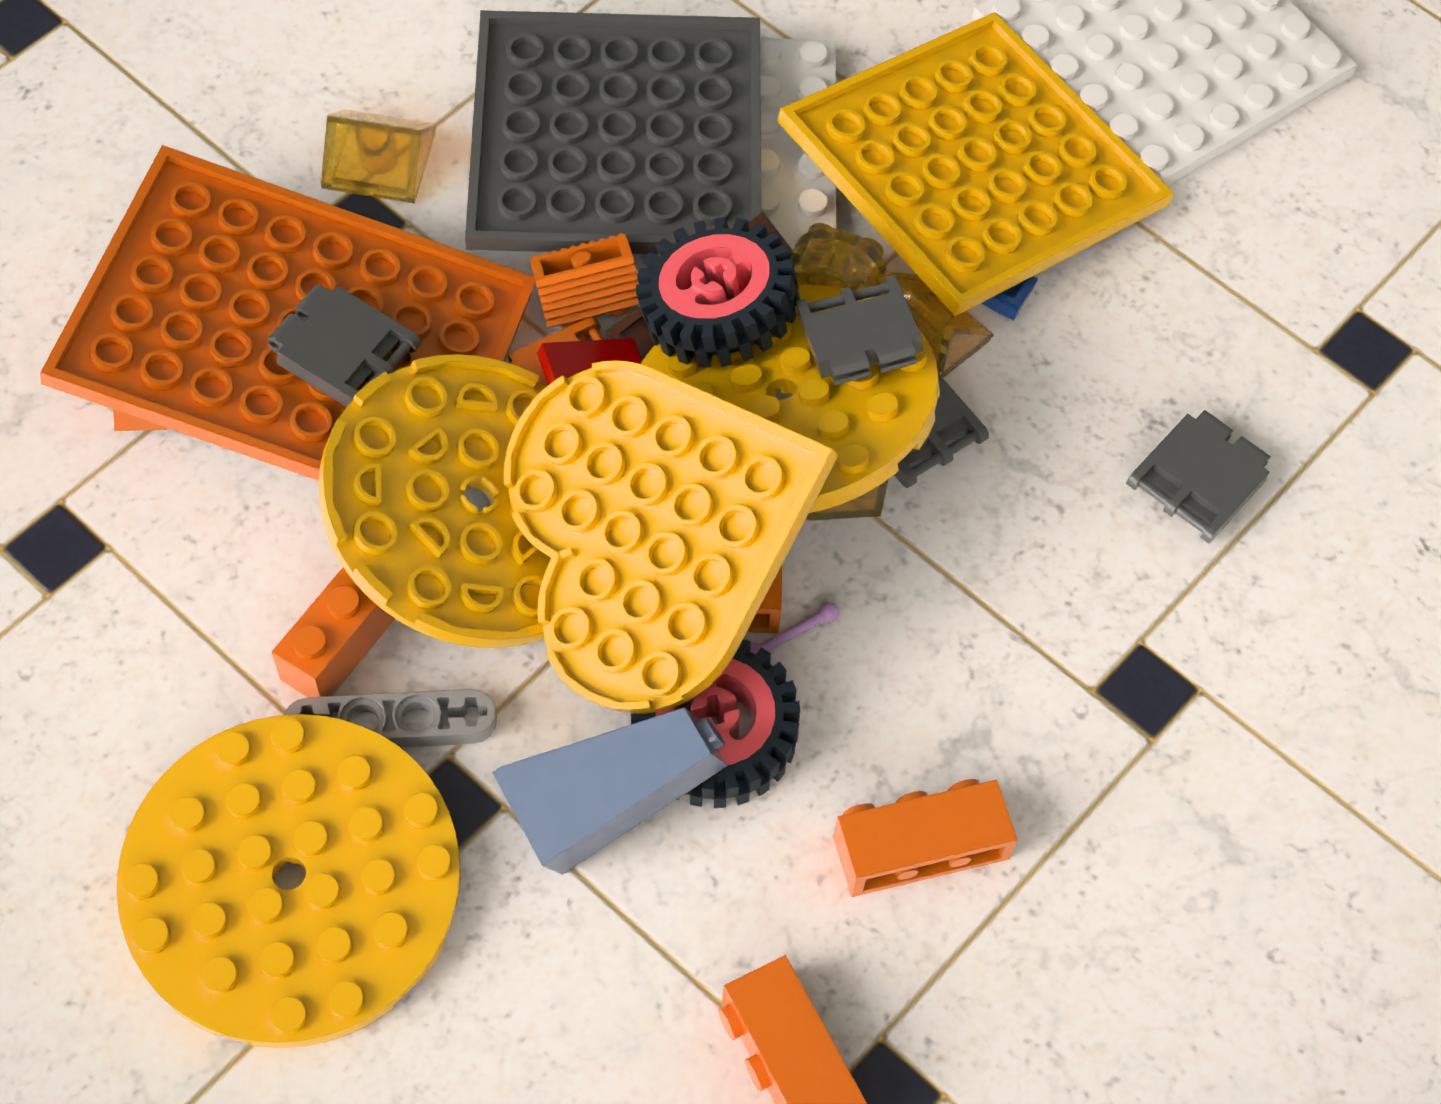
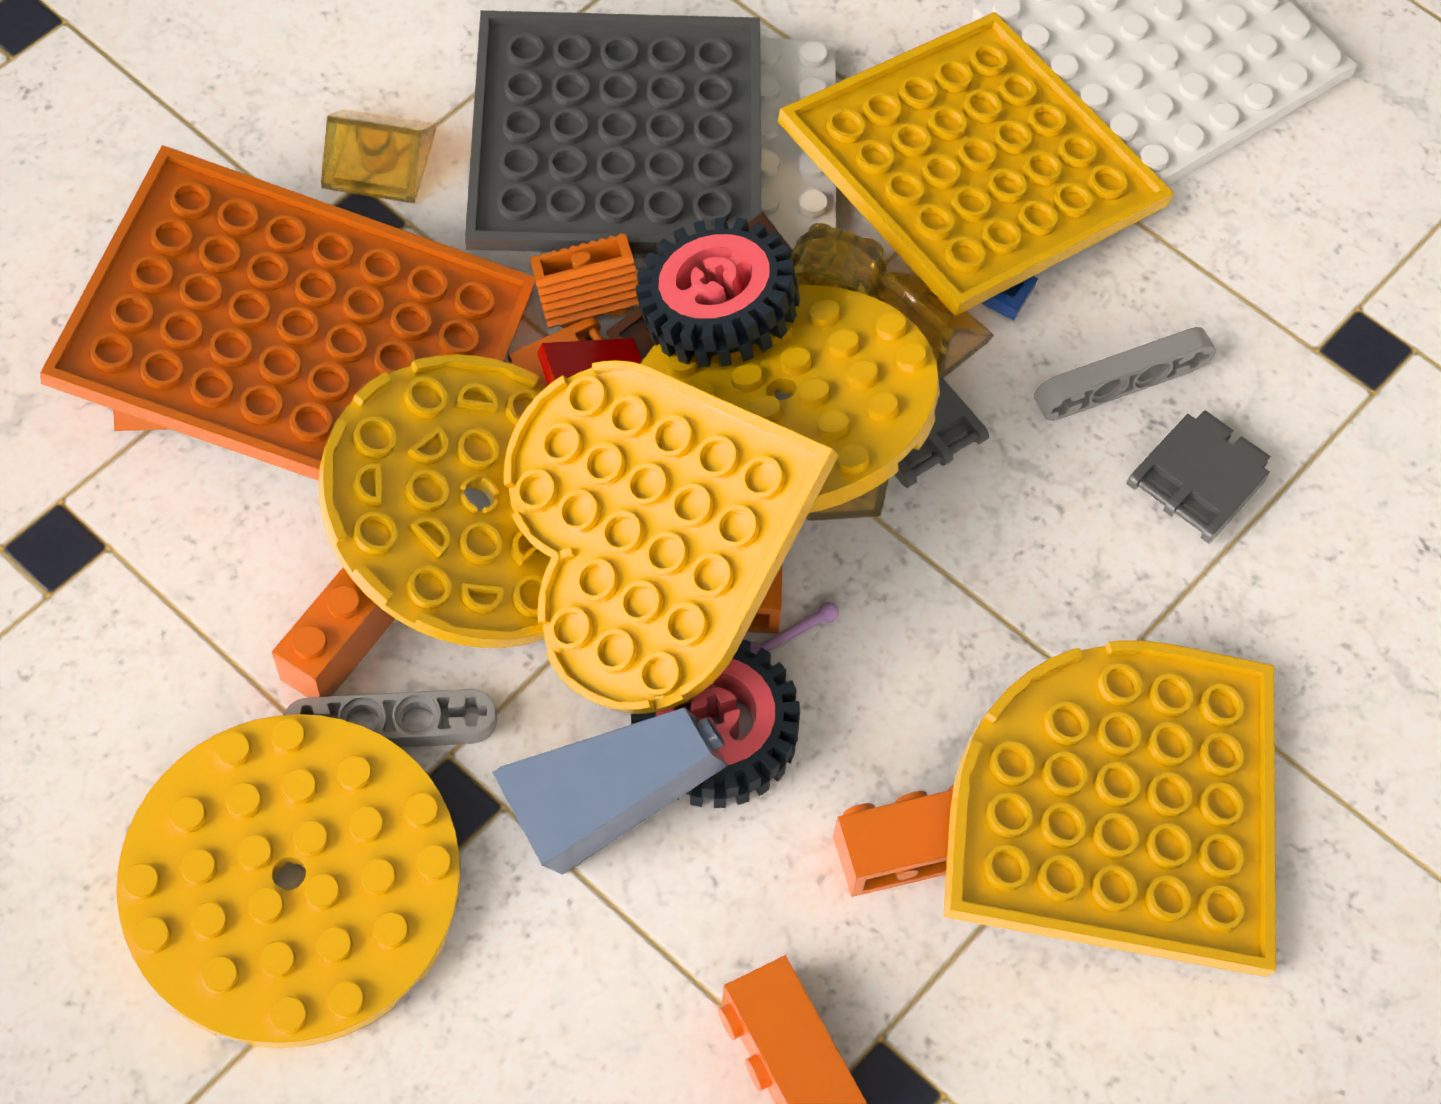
dark grey plate [267,284,422,407] -> none
dark grey plate [795,275,923,385] -> none
none -> yellow plate [943,640,1276,977]
none -> light grey beam [1034,327,1216,421]

